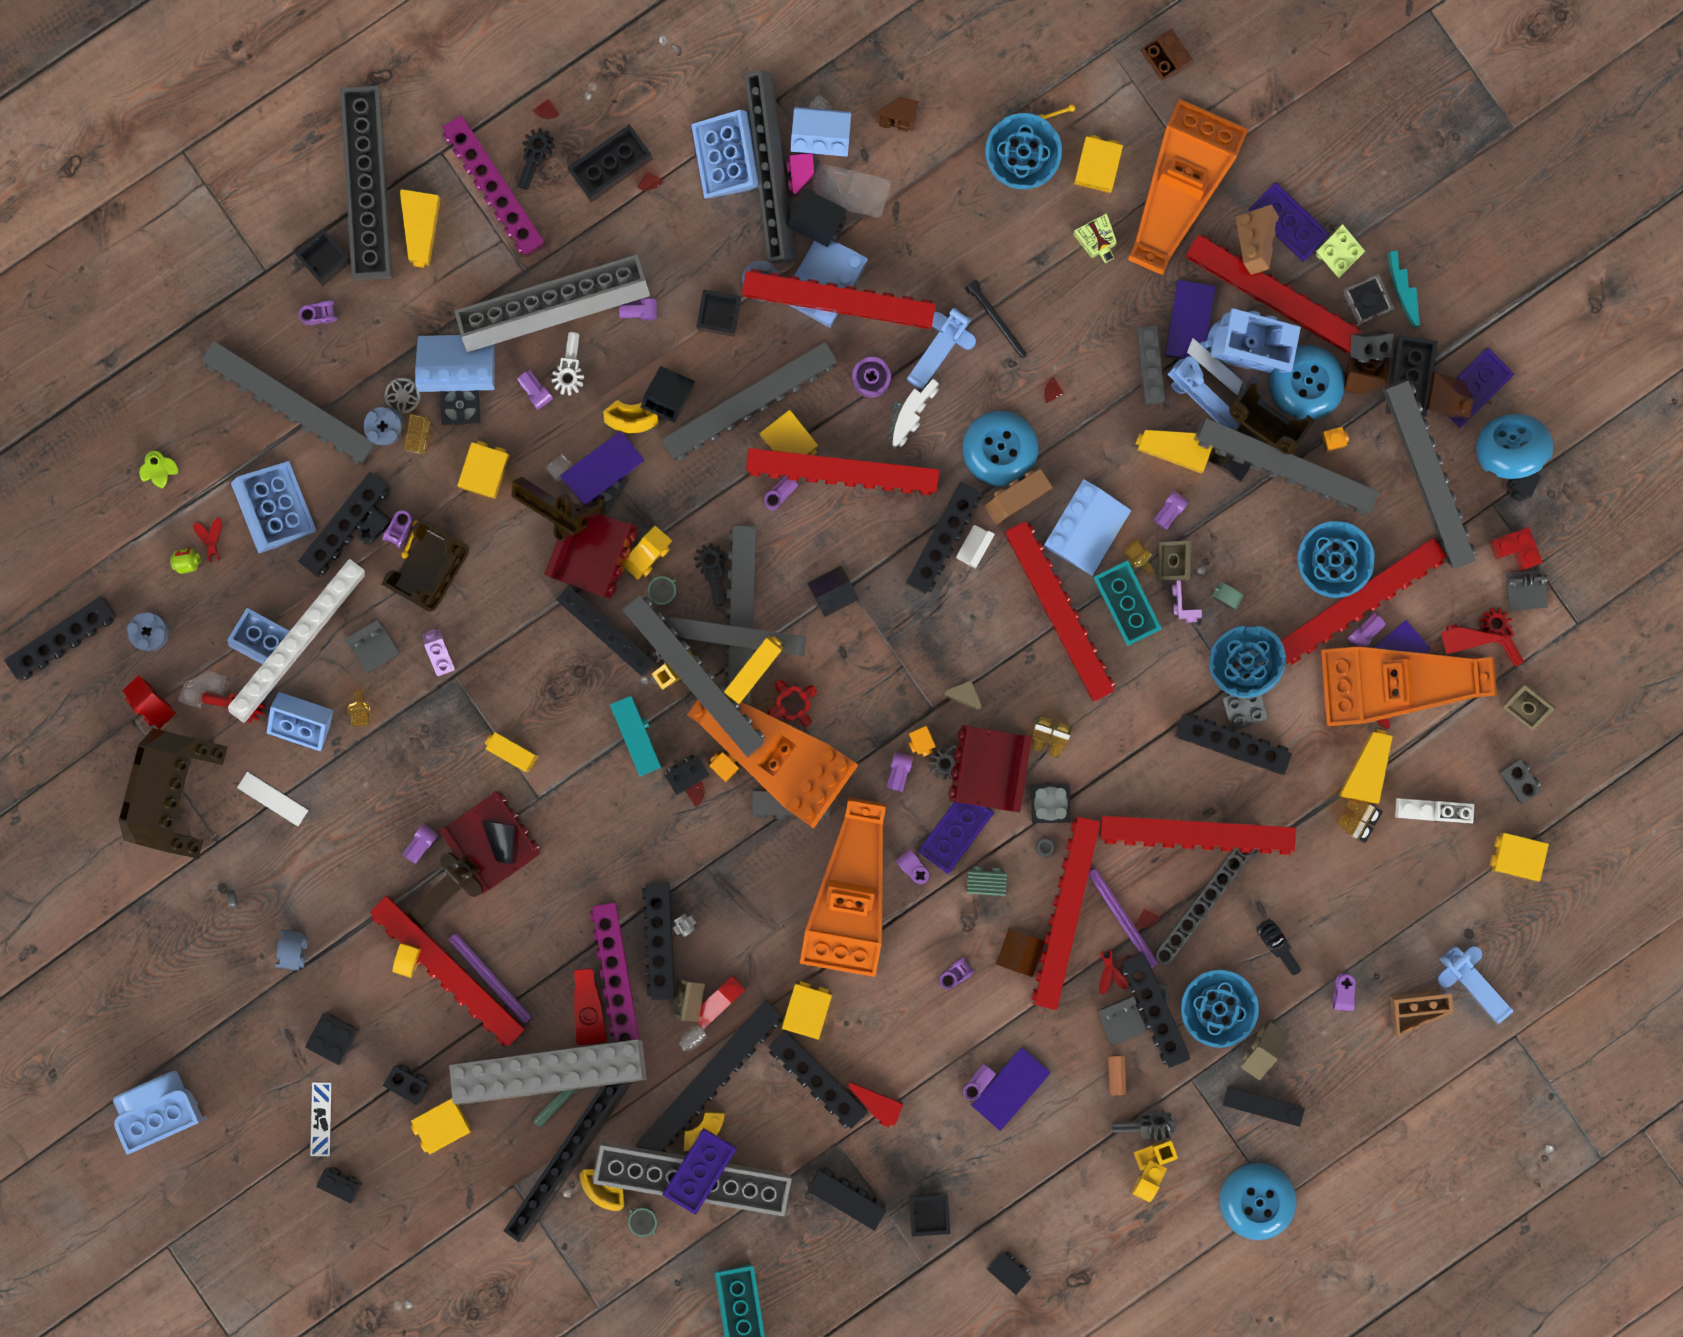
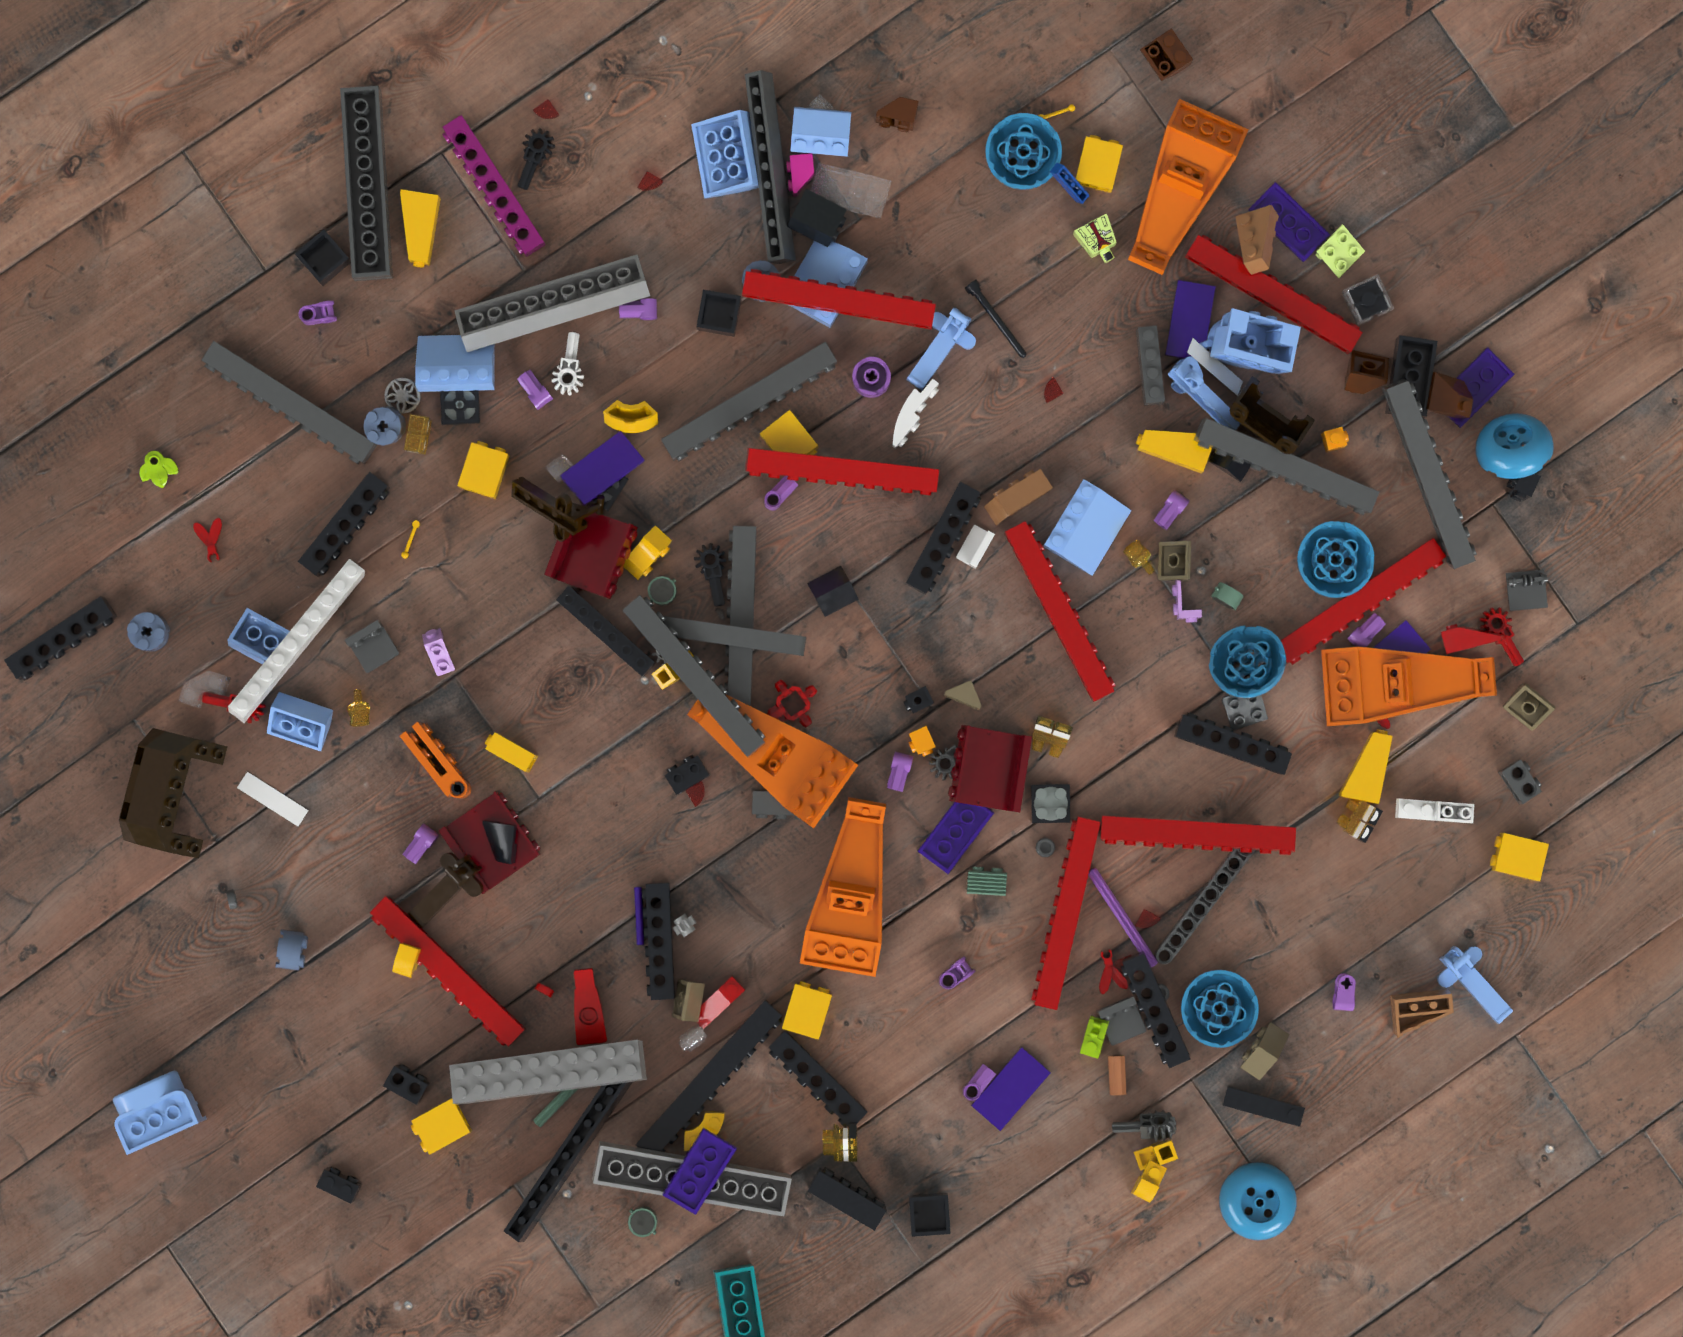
red brick [122,675,176,729] -> none
lime head [170,547,201,574] -> none
light blue slope [231,461,317,554] -> none
black piece [305,1012,360,1065] -> none
white sticker [310,1082,331,1156] -> none
black piece [357,508,392,545] -> none
dark brown windscreen [381,518,469,612] -> none
medium lavender piece [382,510,413,549] -> none
medium lavender axle [449,933,531,1024] -> none
black brick [567,124,653,203] -> none
yellow brick [579,1169,624,1211] -> none
magenta brick [590,902,640,1042] -> none
teal brick [610,696,663,777] -> none
black brick [640,366,695,423] -> none
light orange brick [709,752,739,782] -> none
yellow slope [724,636,784,704] -> none
red slope [848,1081,903,1127] -> none
clear light blue hinge [887,402,901,441] -> none
medium lavender piece [895,848,930,884] -> none
dark azure brick [962,410,1039,487] -> none
black brick [986,1250,1031,1295] -> none
reddish brown slope [996,928,1044,977] -> none
teal brick [1093,560,1162,646] -> none
black gear [1257,919,1301,976] -> none
dark azure brick [1269,345,1346,420] -> none
dark grey brick [1350,330,1394,362] -> none
teal slope [1387,251,1420,328] -> none
red brick [1489,527,1543,571] -> none
none -> orange hinge [400,722,471,799]
none -> red tile [534,983,554,998]
none -> dark purple bar [634,887,644,945]
none -> clear yellow hips [823,1123,858,1162]
none -> black brick [903,686,934,714]
none -> blue piece [1050,163,1090,204]
none -> lime plate [1080,1016,1109,1059]

